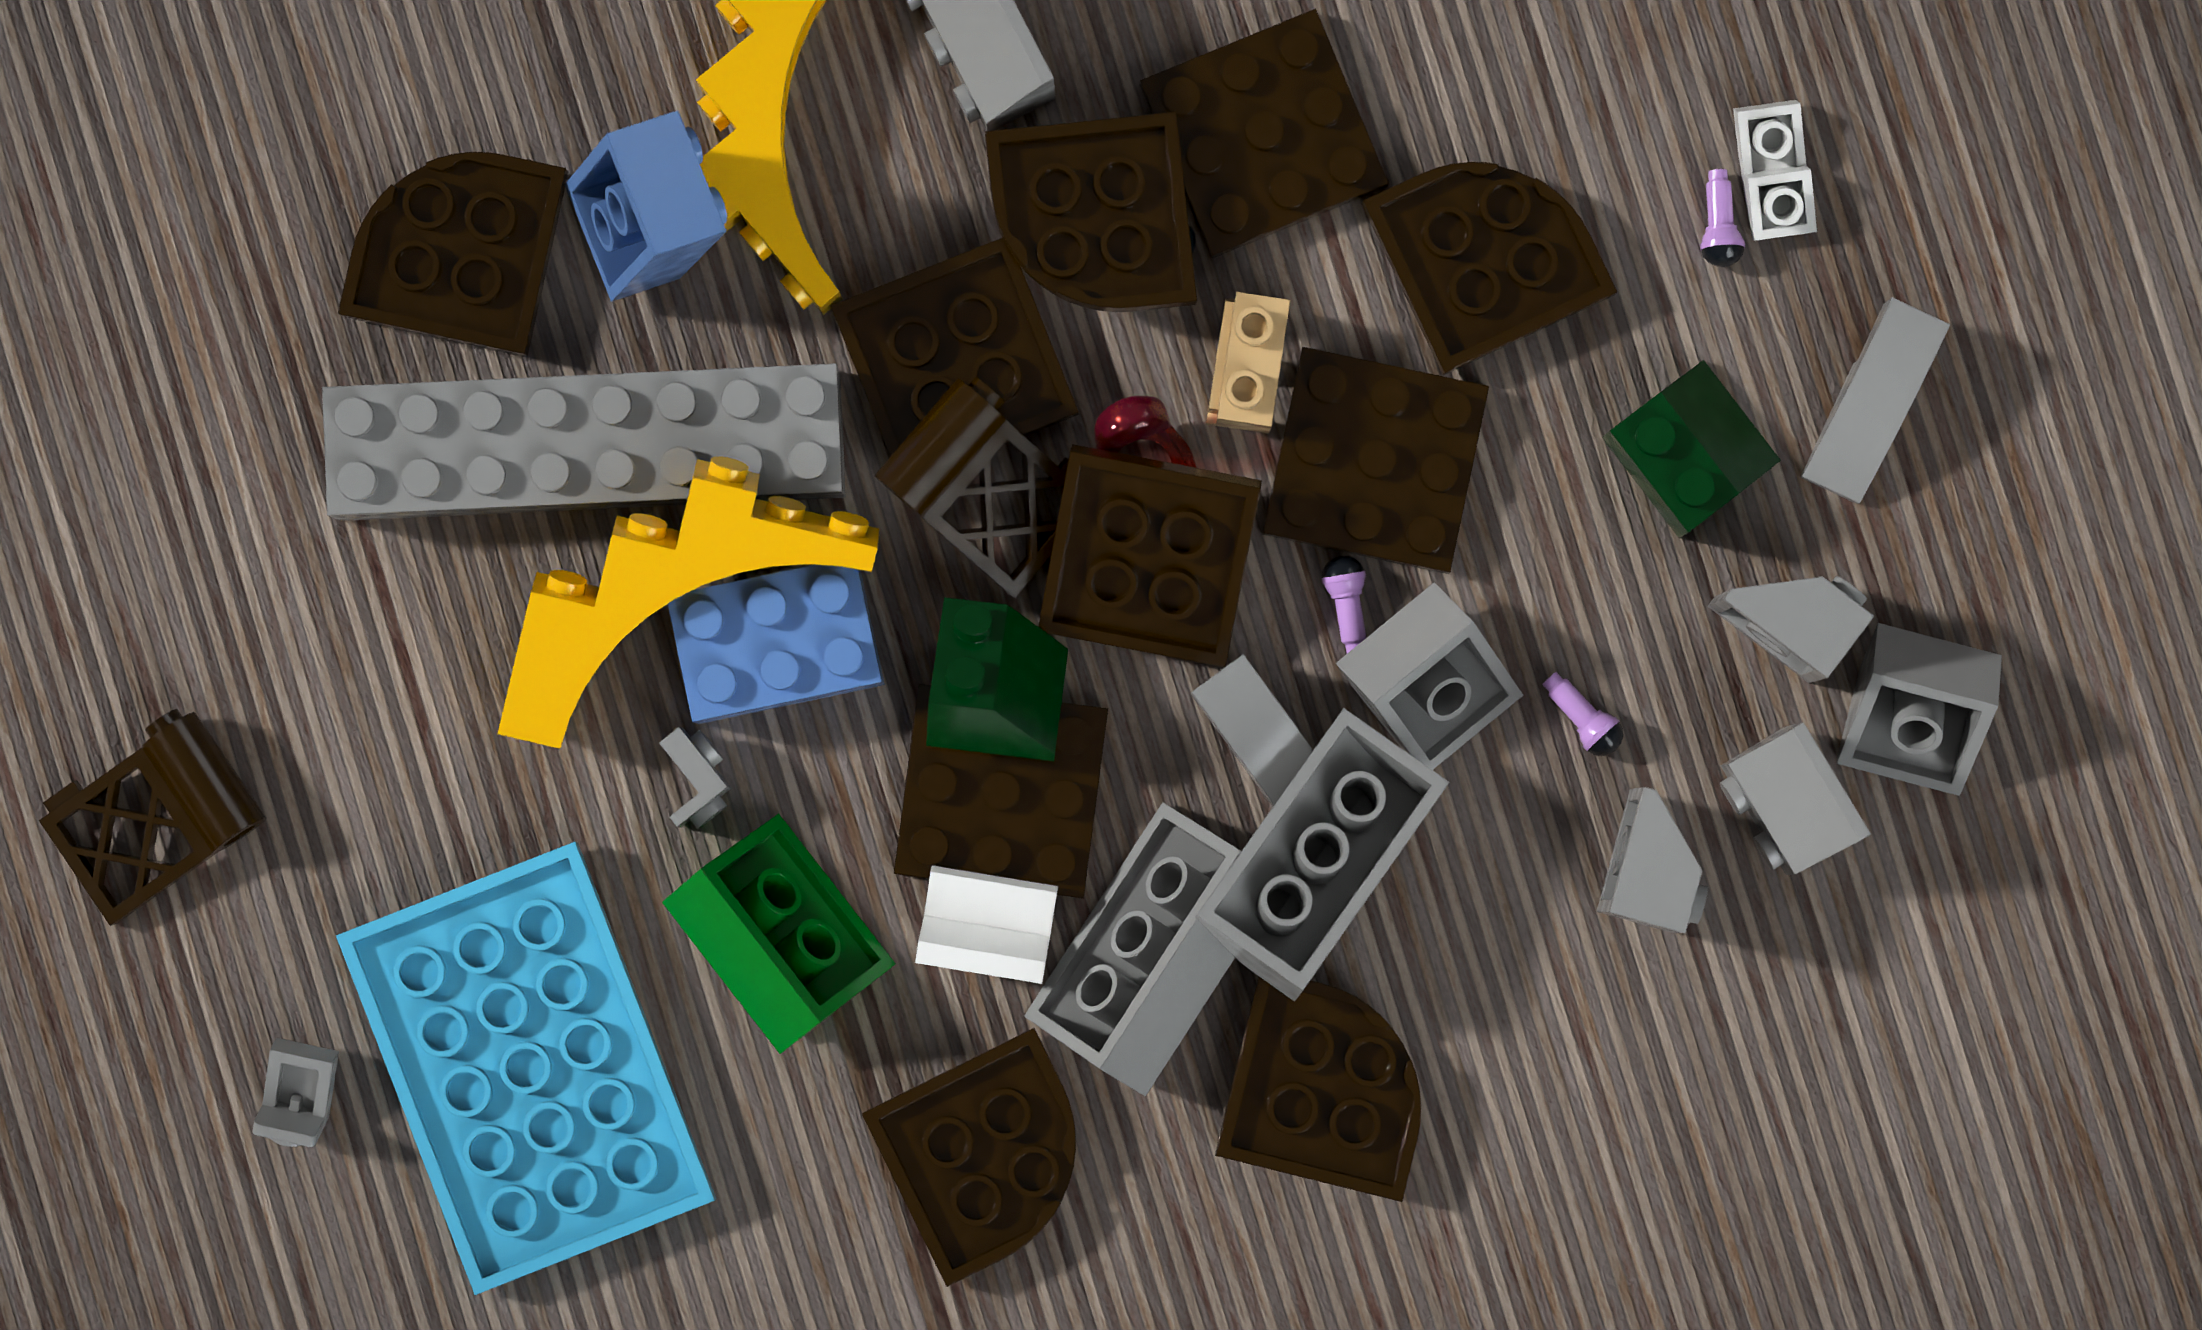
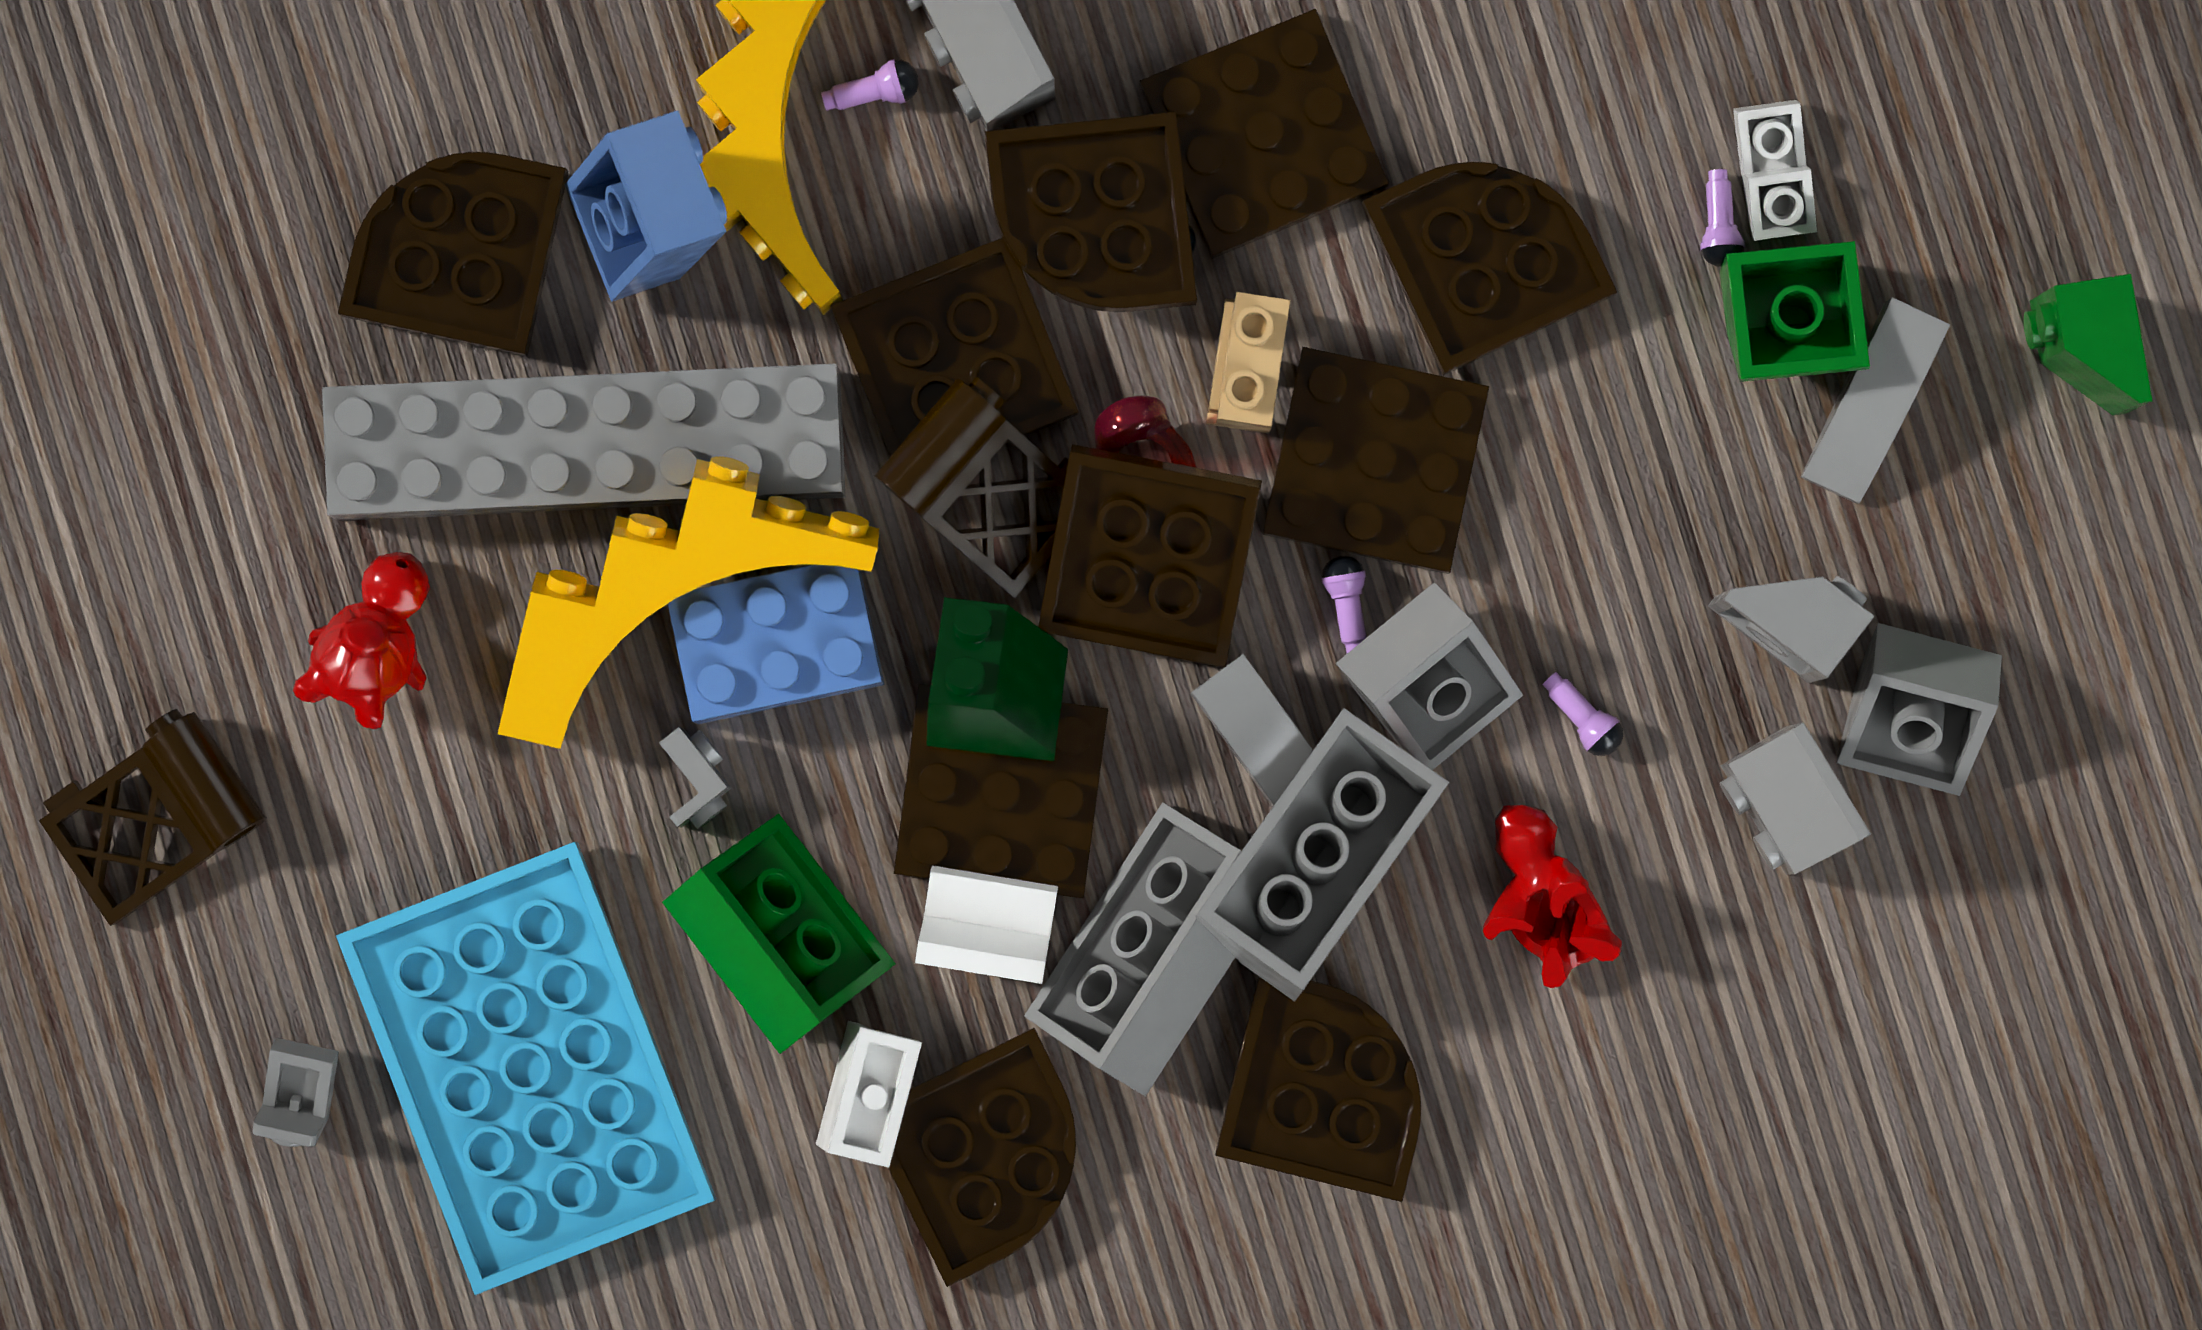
light grey slope [1596,787,1708,934] -> none
dark green slope [1602,360,1781,538] -> none
none -> red animal [293,552,430,729]
none -> white panel [816,1021,922,1168]
none -> lavender piece [821,59,919,111]
none -> red animal [1483,805,1622,988]
none -> green slope [1720,241,1870,382]
none -> green slope [2024,274,2152,416]

